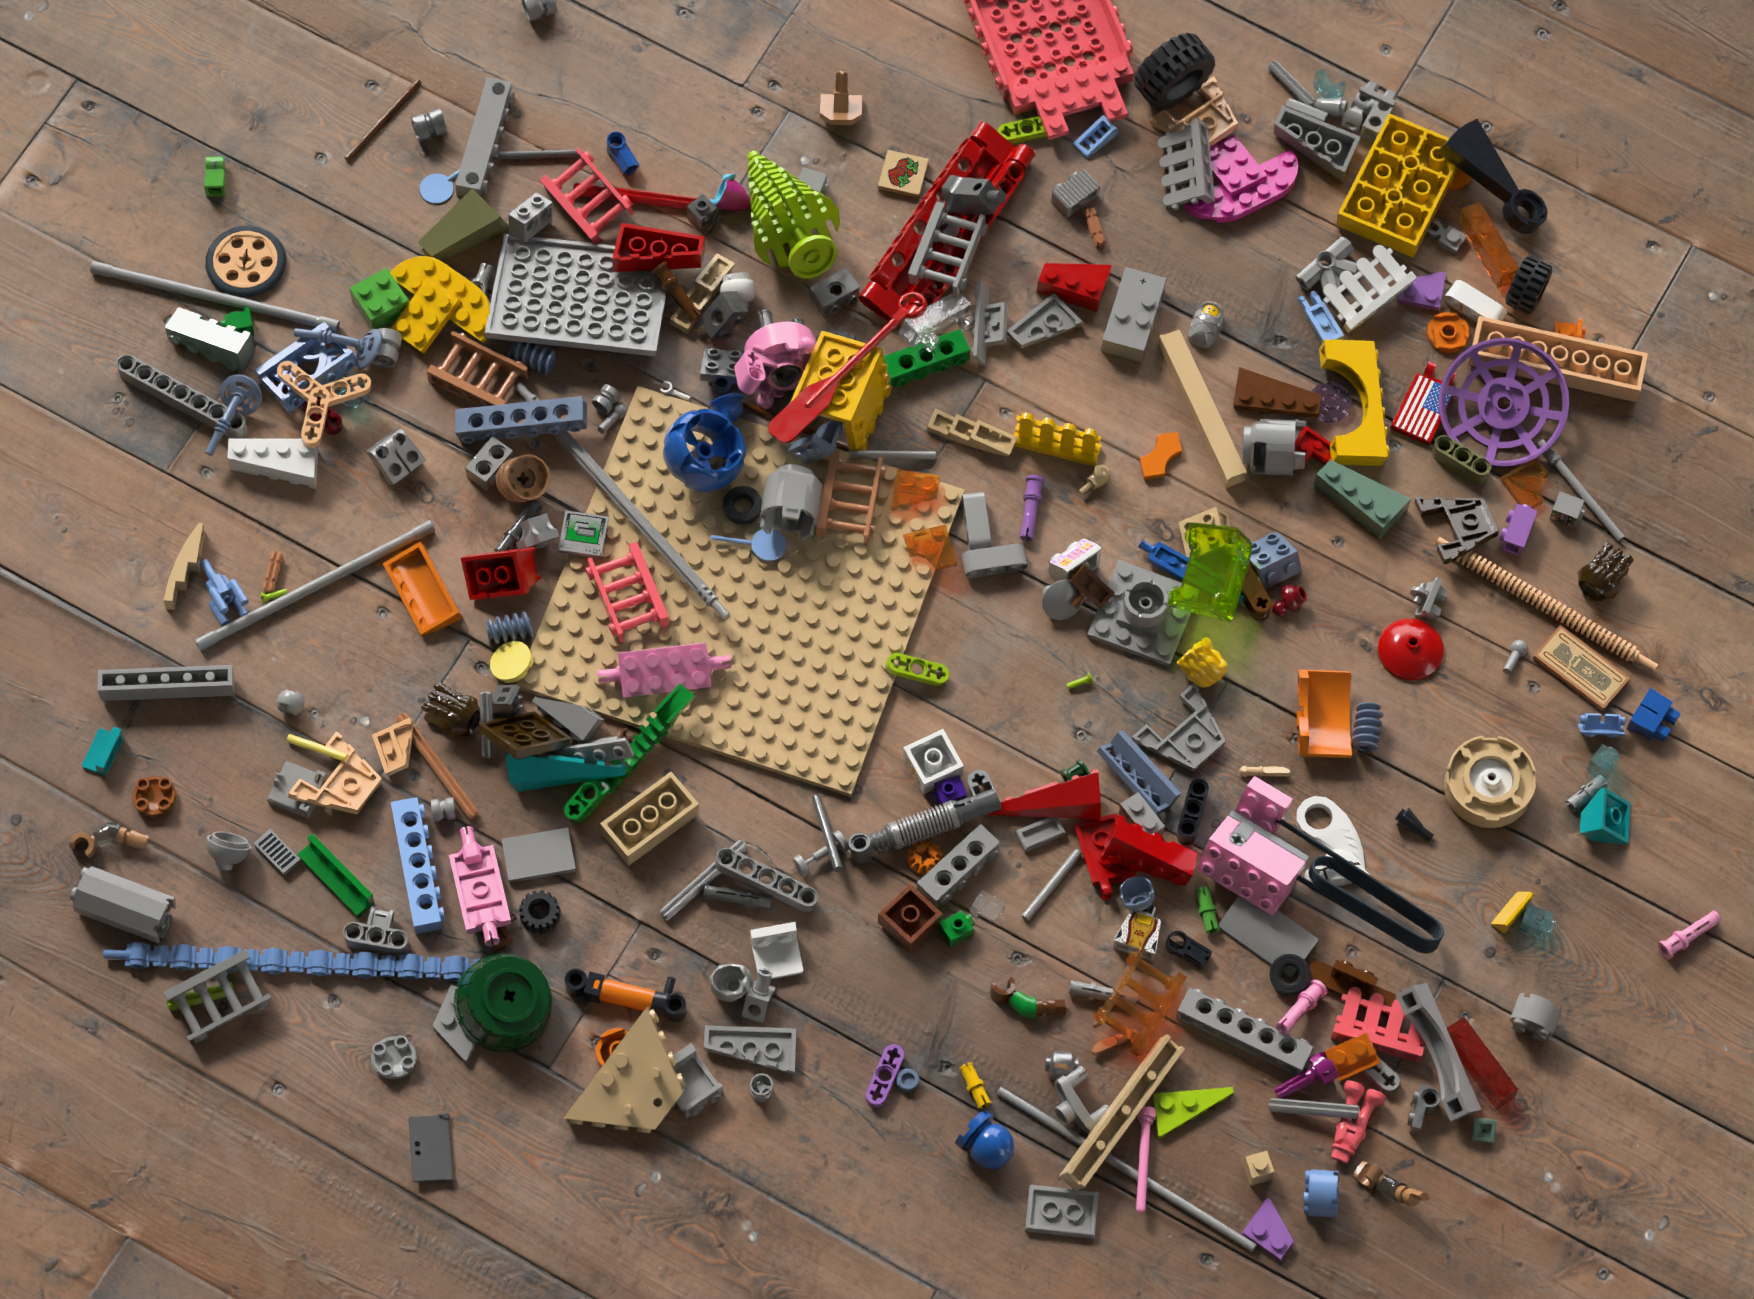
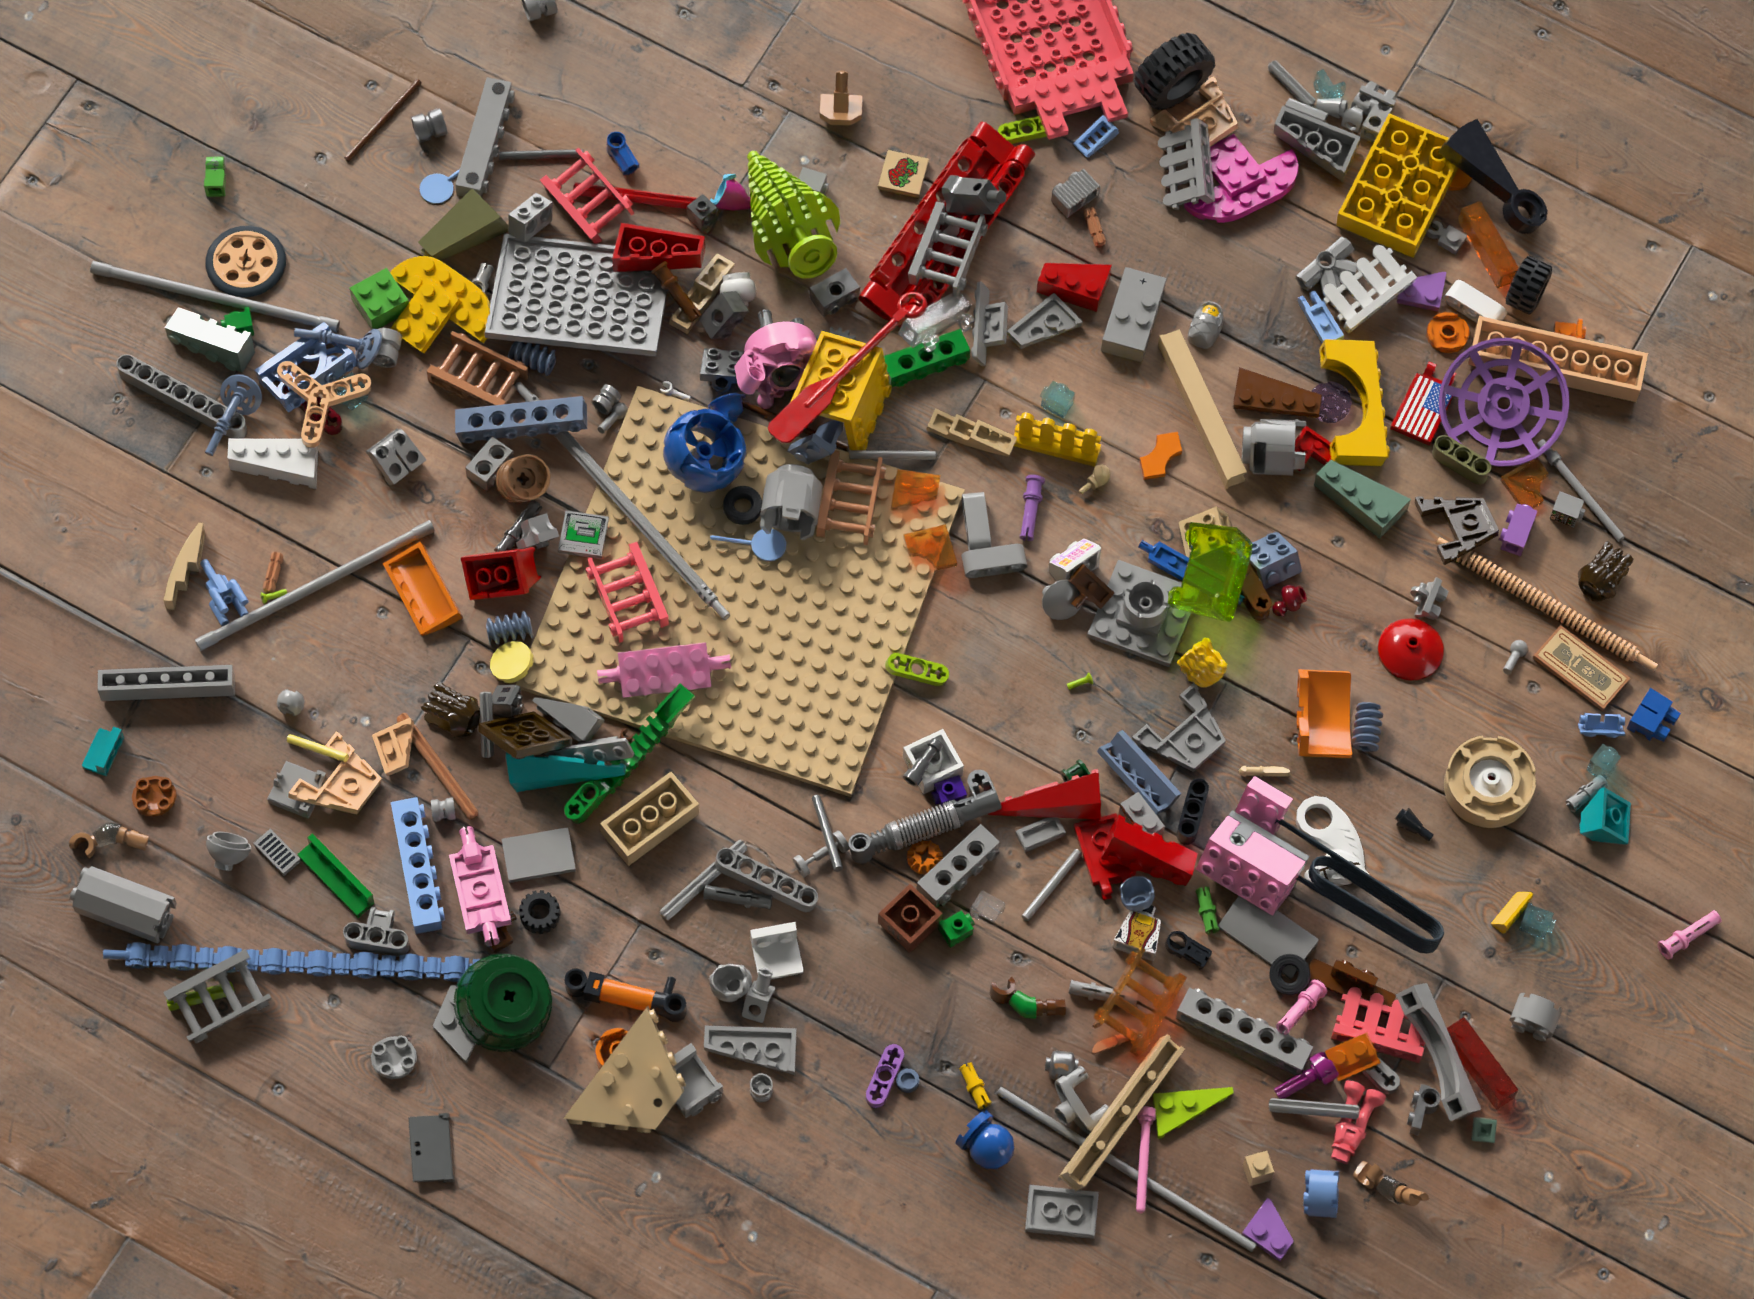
none -> dark grey piece [903,738,943,787]
none -> clear light blue brick [1040,381,1075,419]

